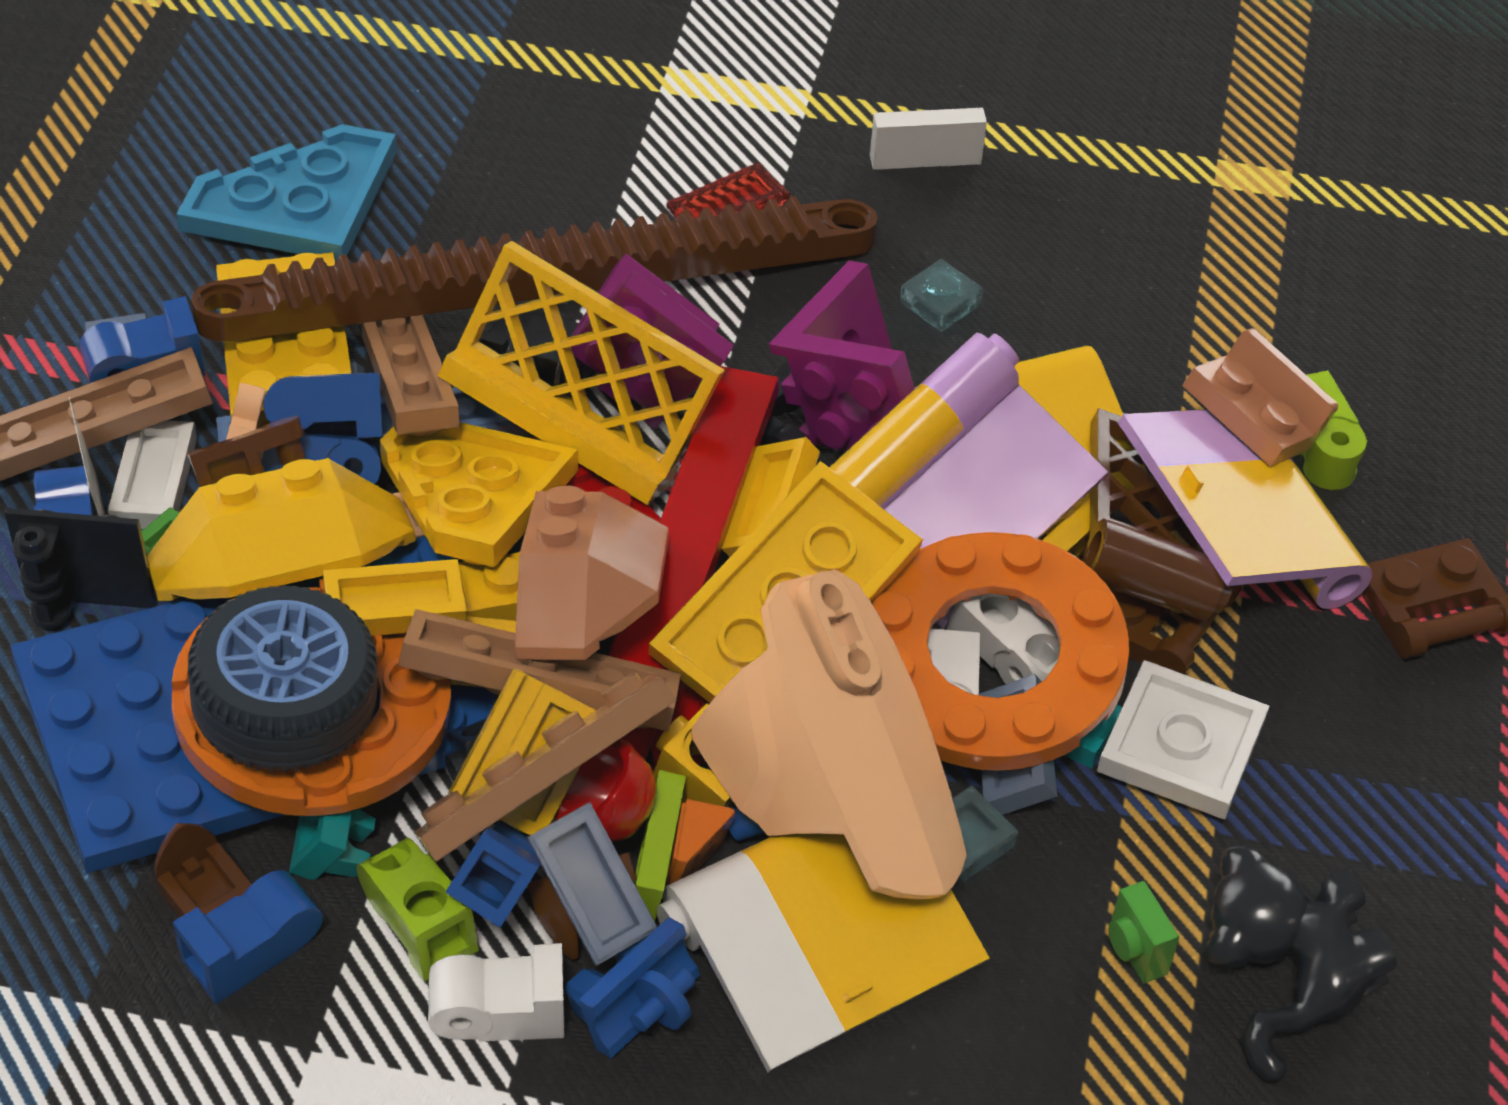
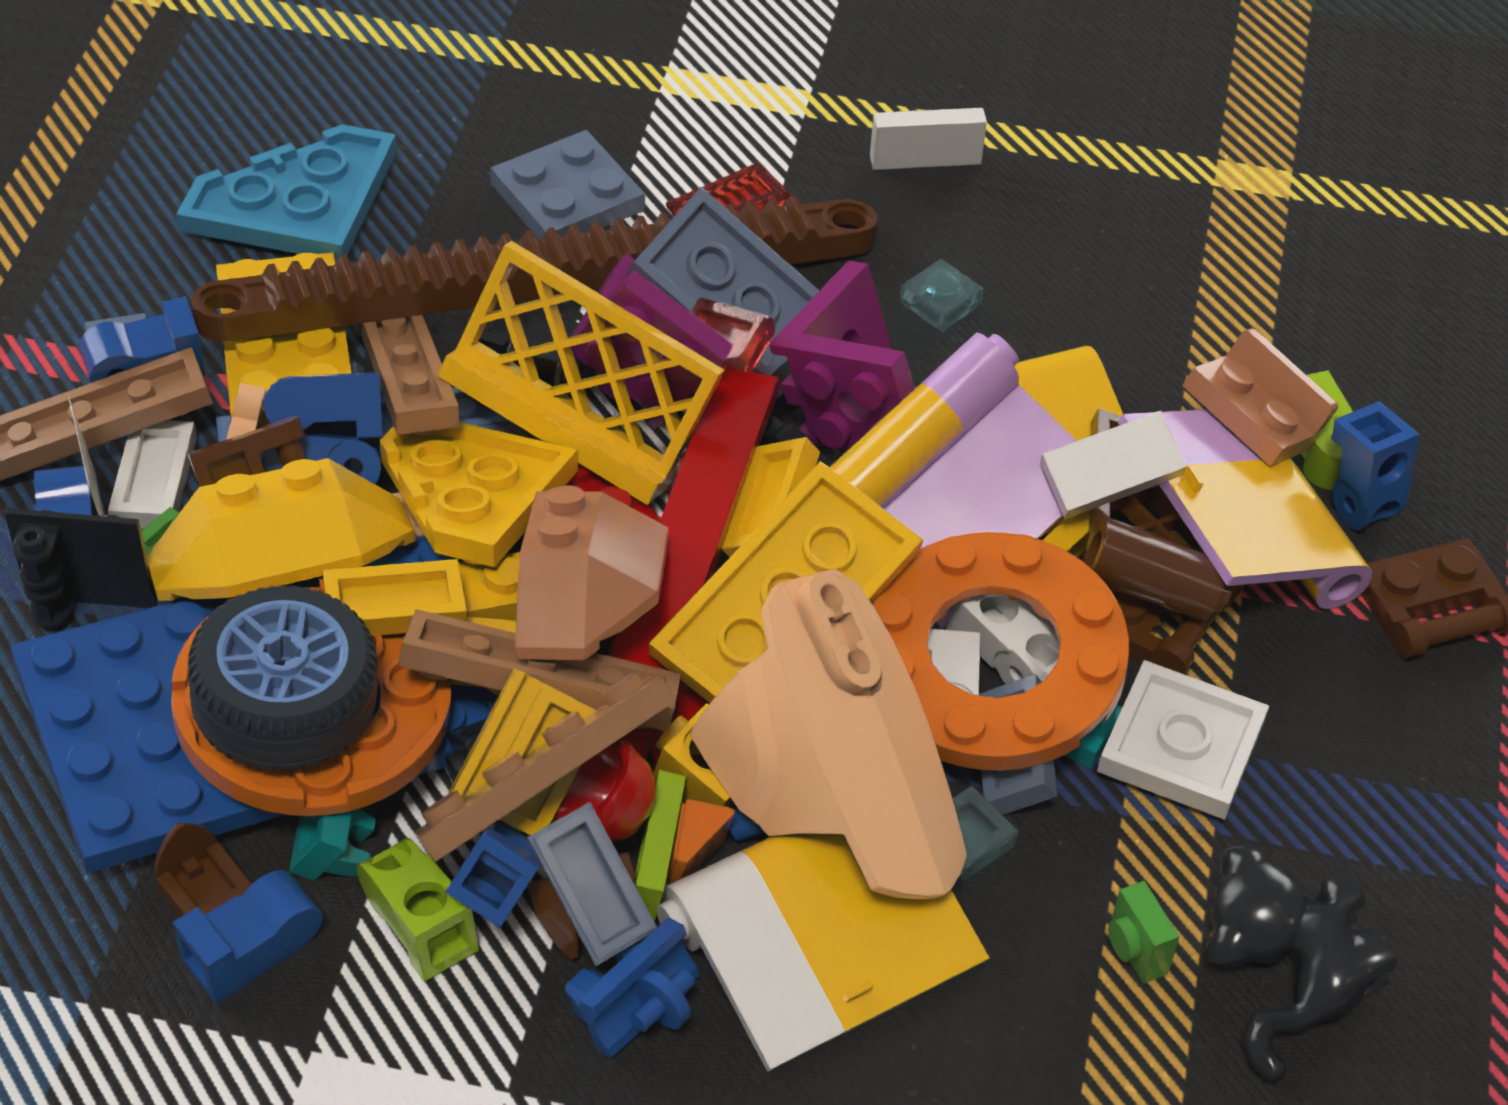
white leg [428,943,564,1041] -> none
none -> sand blue plate [490,130,645,239]
none -> sand blue plate [626,187,819,376]
none -> clear red tile [691,297,775,372]
none -> white tile [1040,410,1187,519]
none -> blue leg [1332,401,1420,530]

